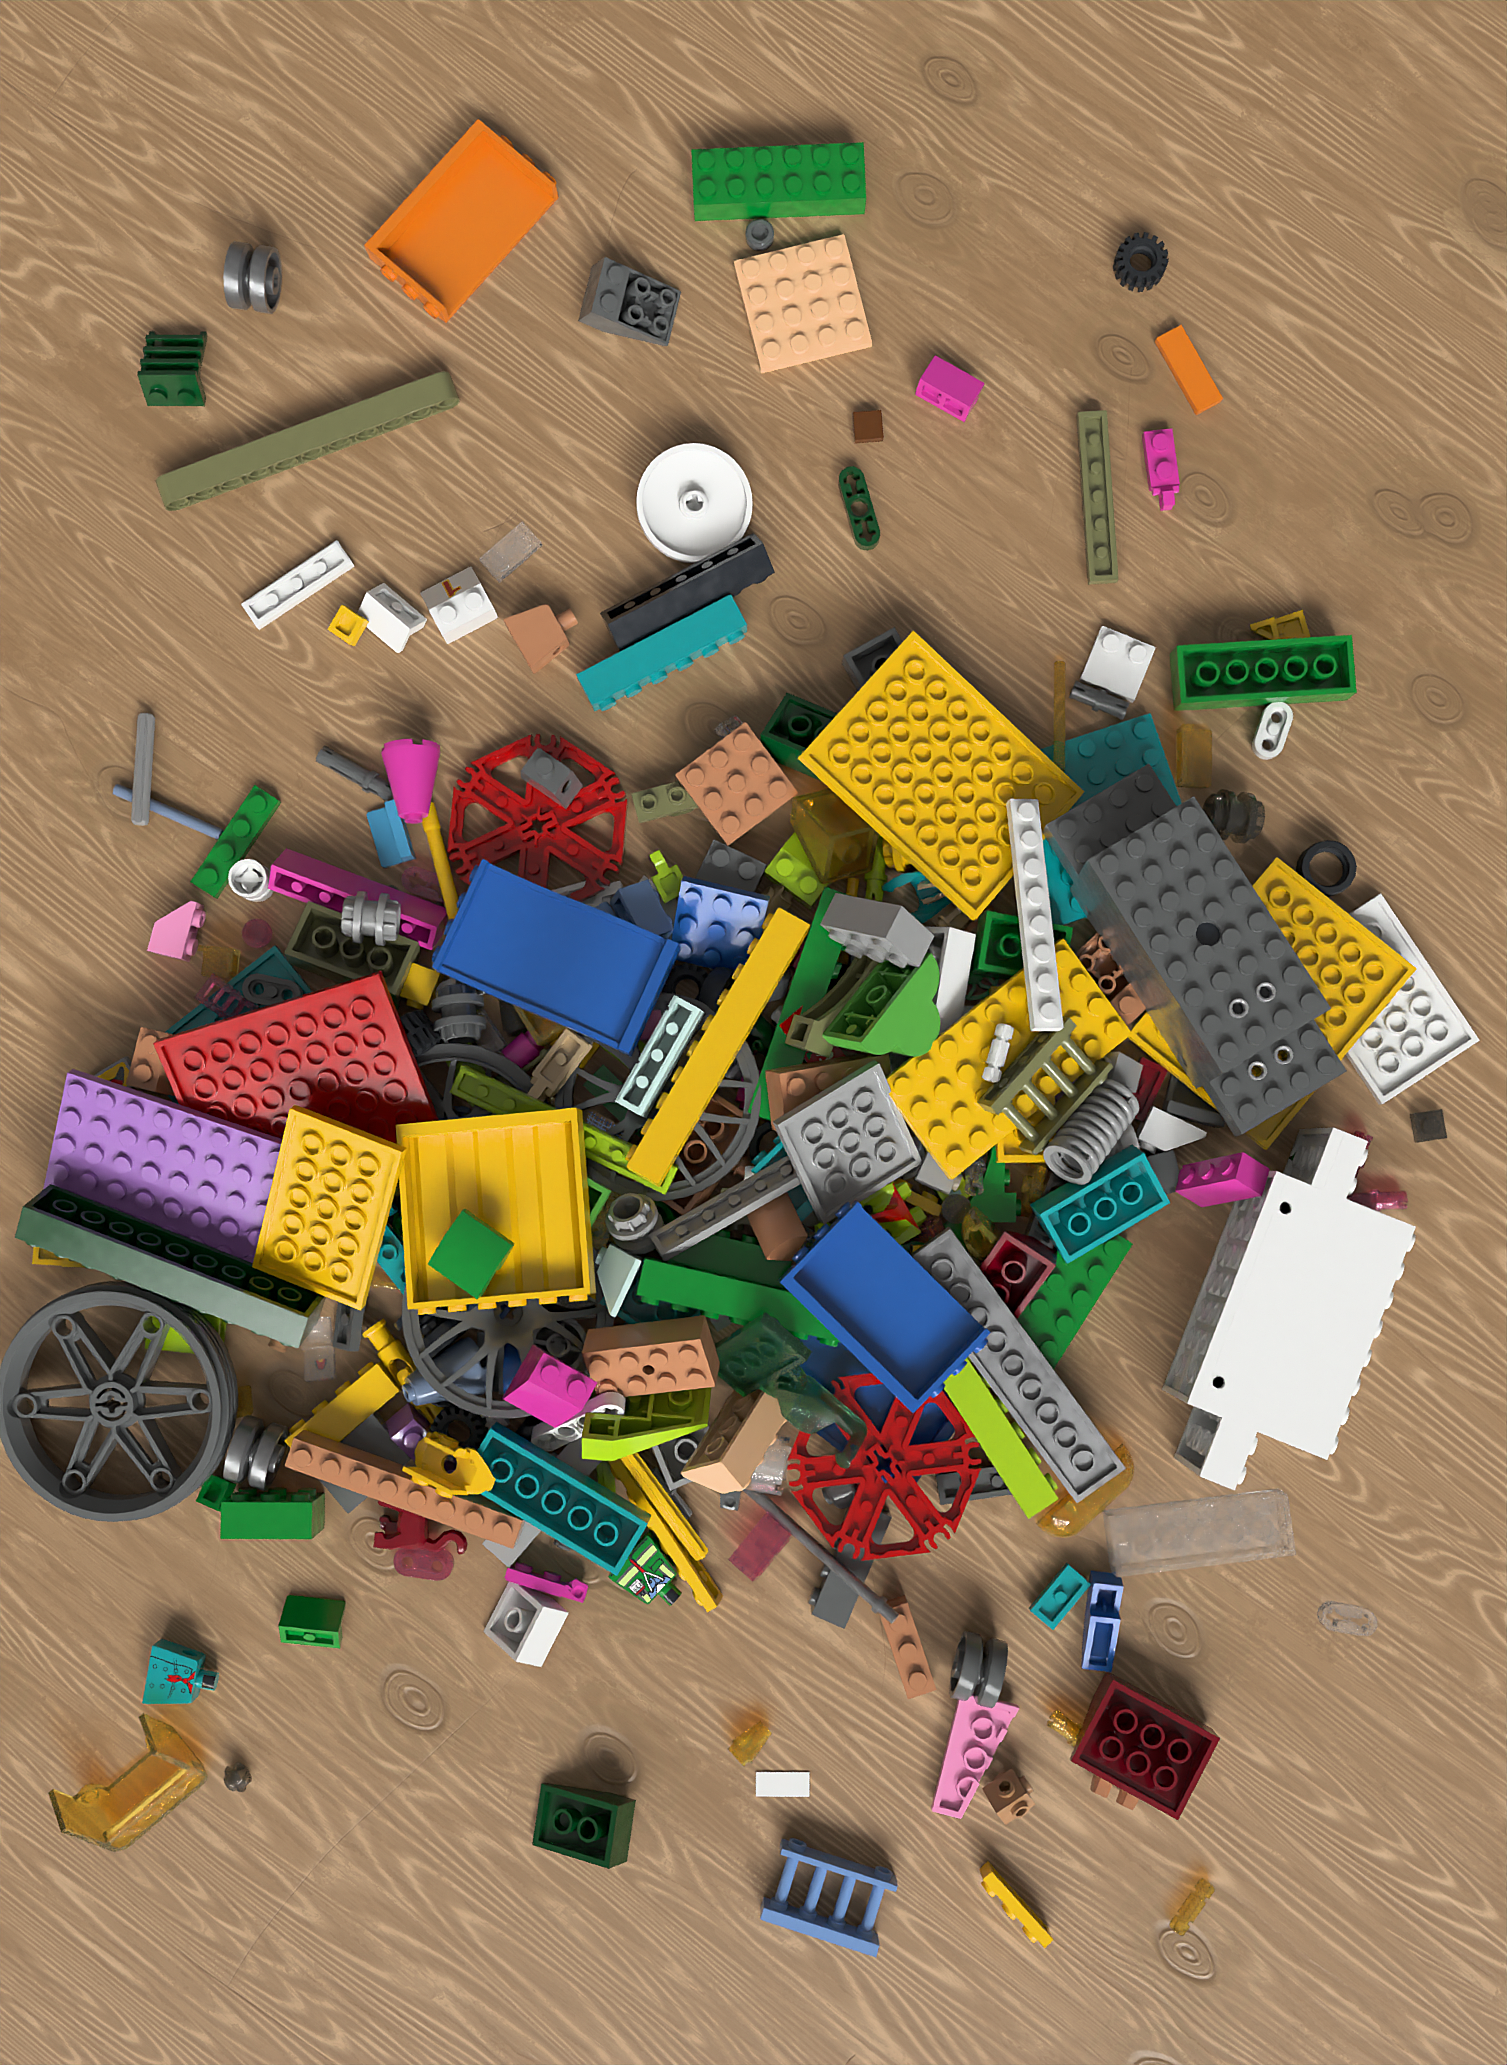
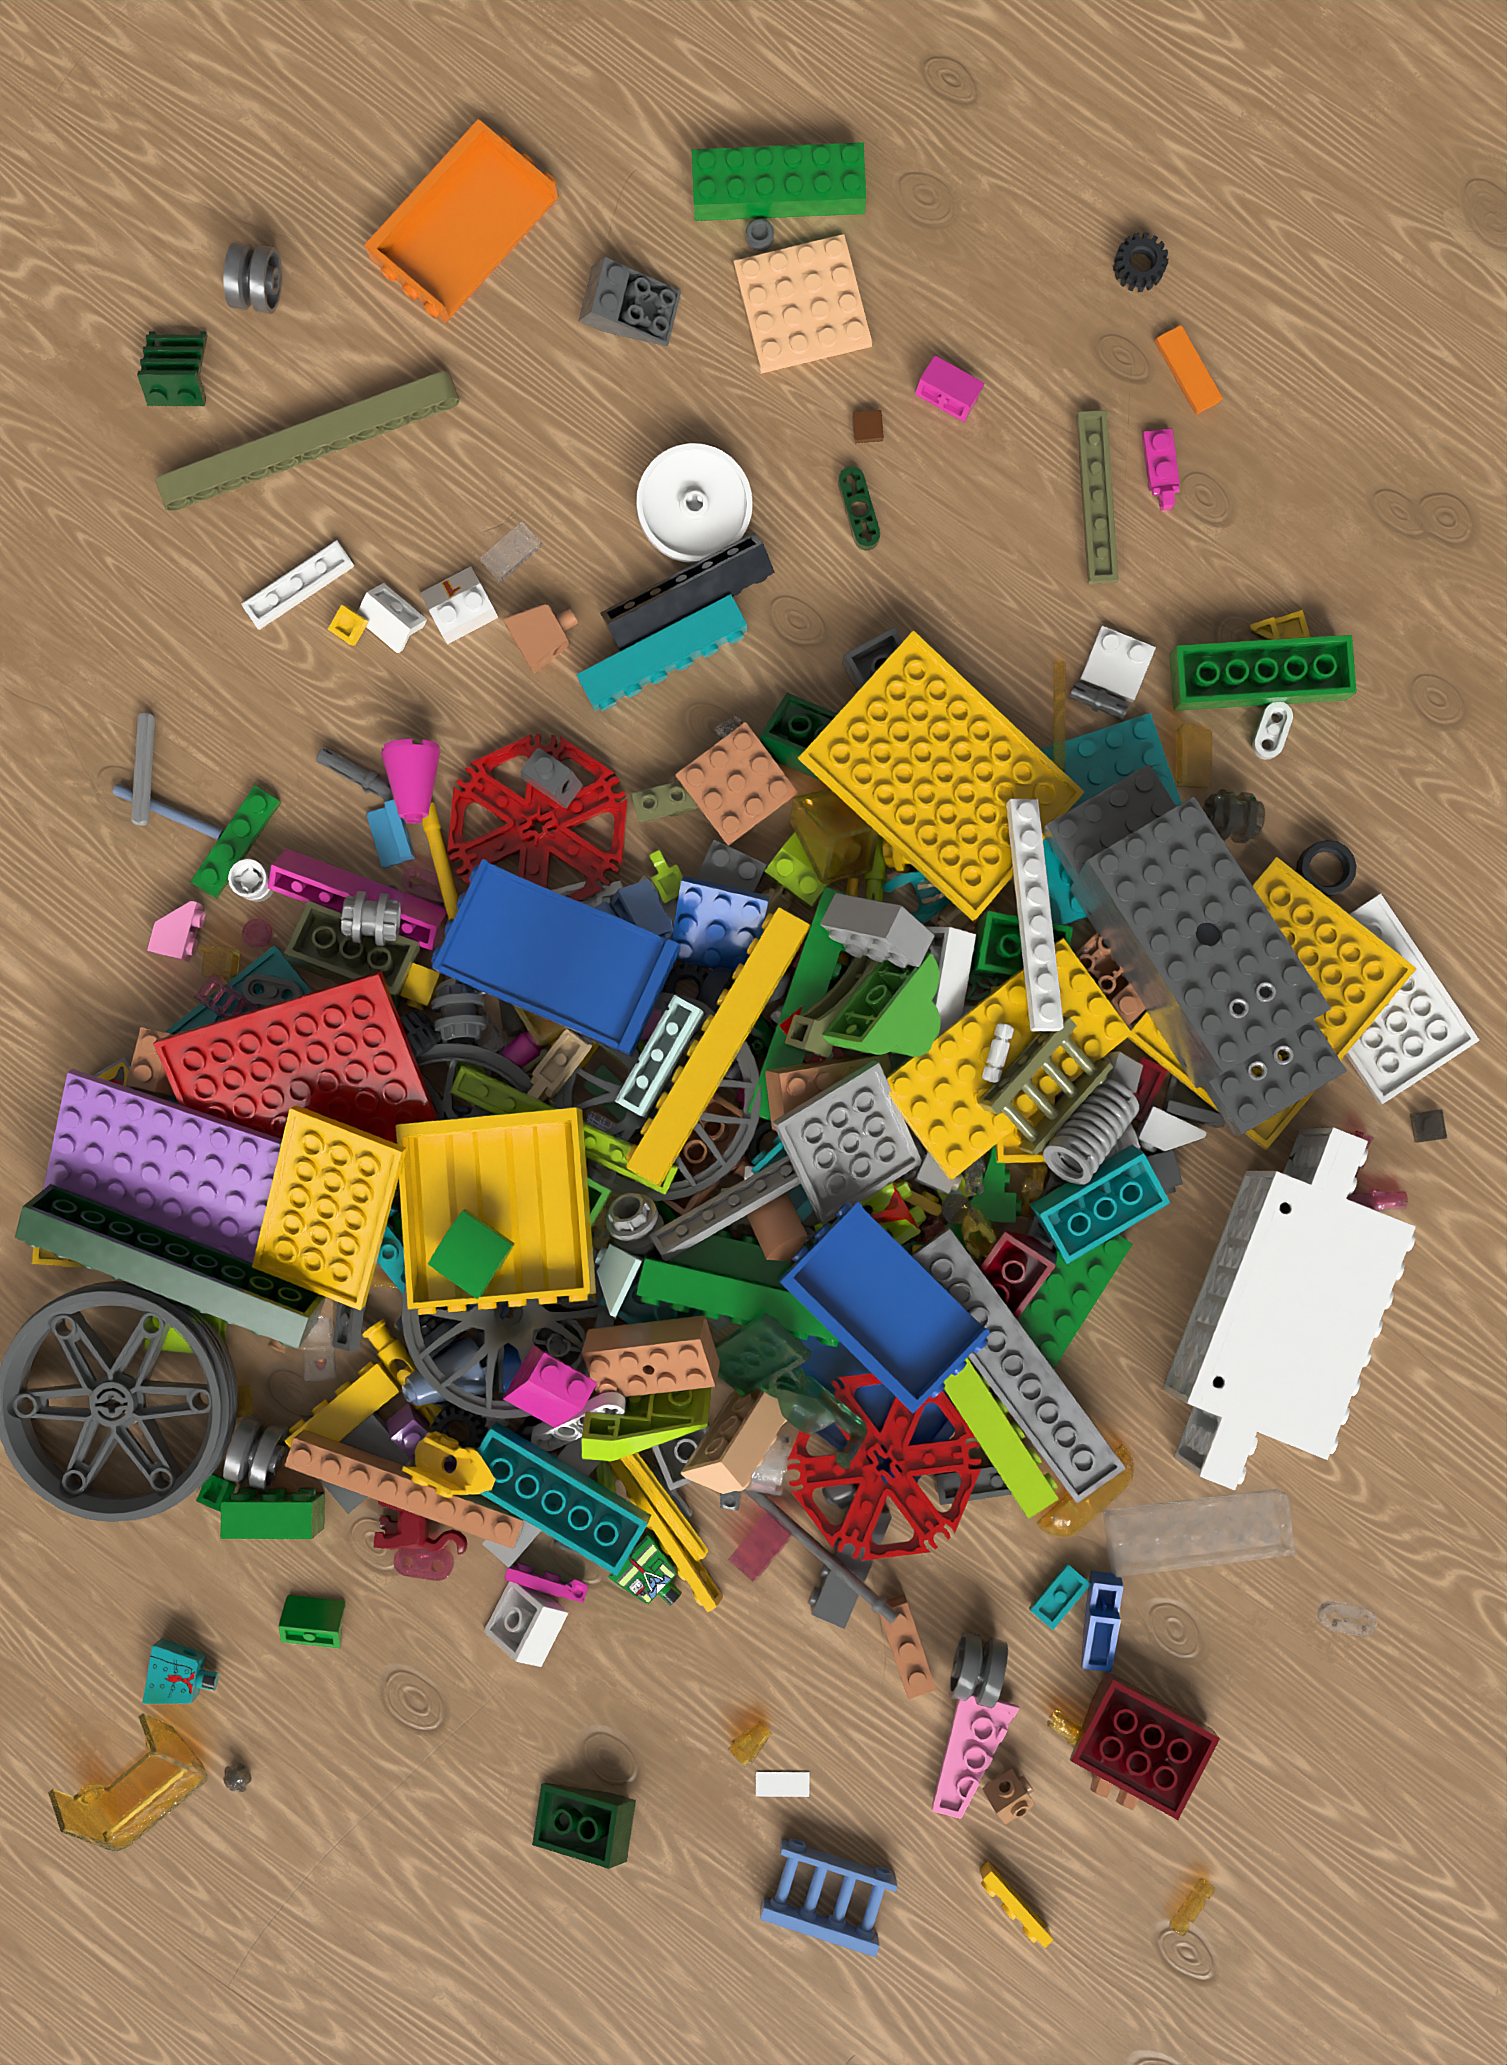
dark pink brick [1175,1152,1270,1207] -> none

